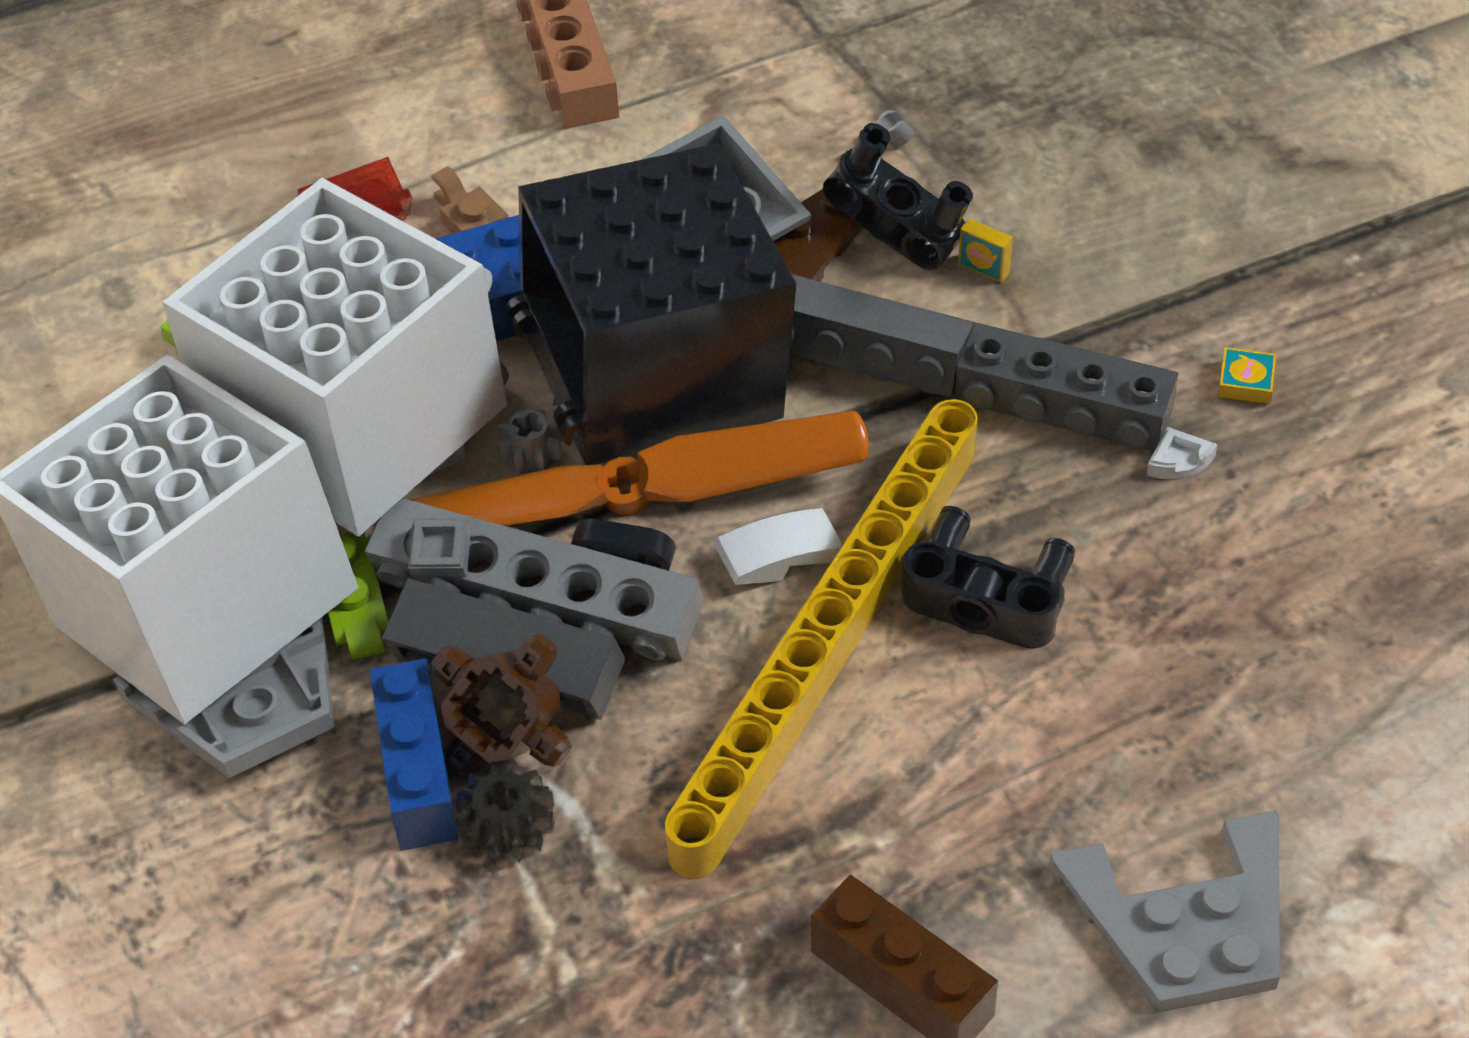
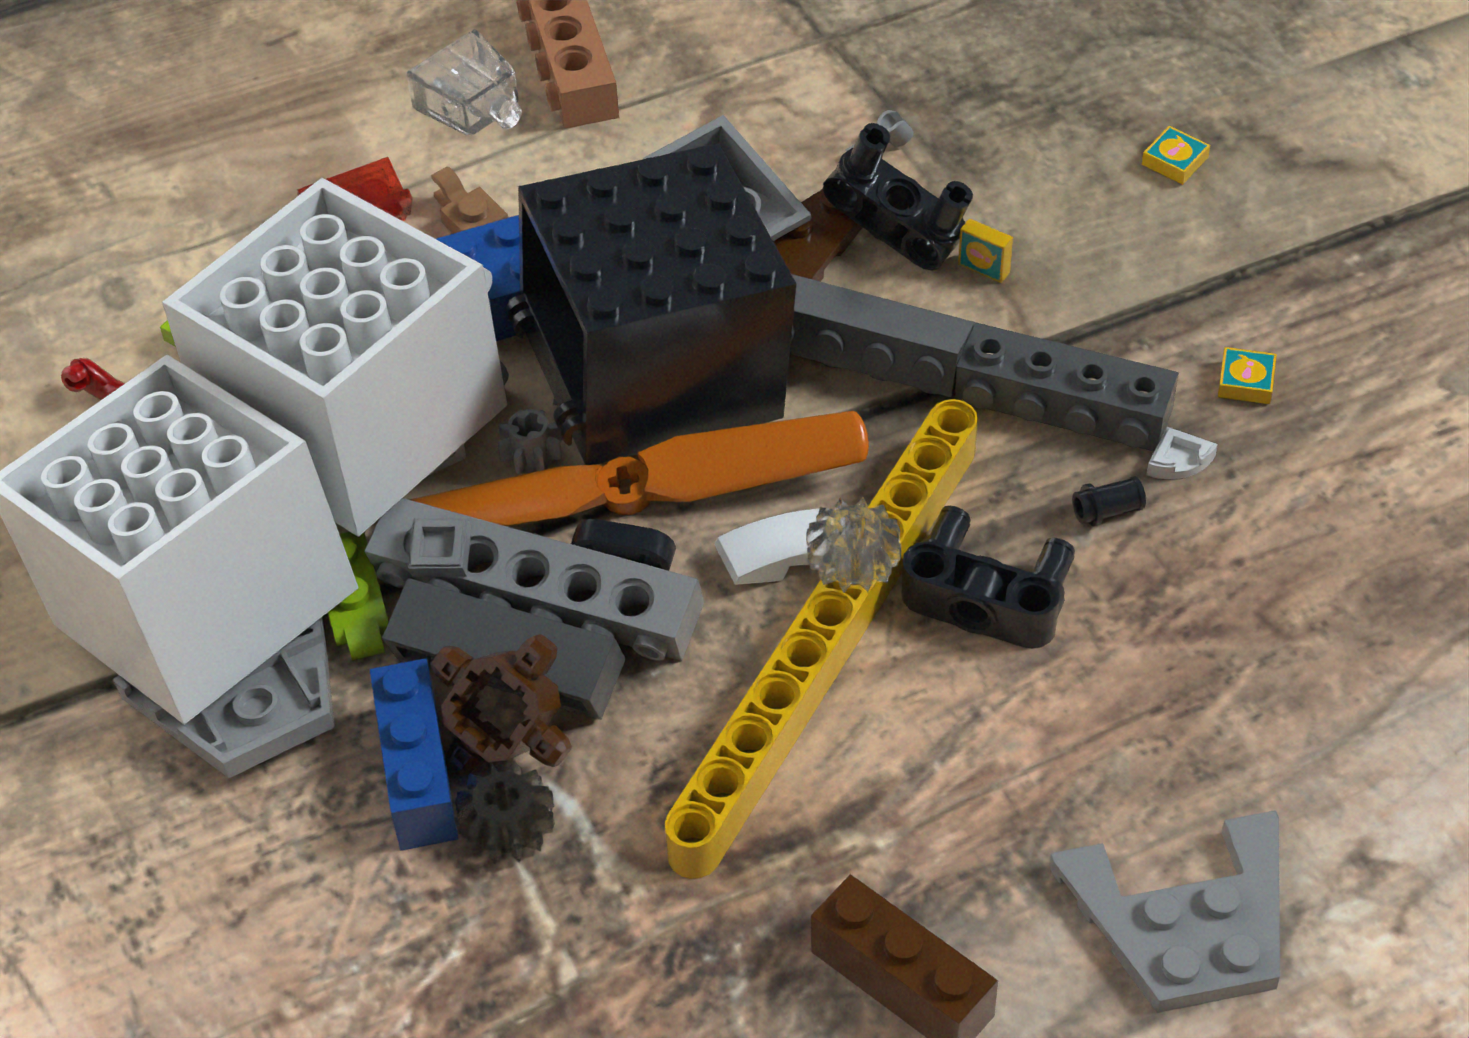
none -> red arm [61,358,125,400]
none -> clear torso [406,29,522,135]
none -> clear gear [806,497,901,593]
none -> black pin [1072,476,1146,526]
none -> yellow tile [1142,126,1210,185]

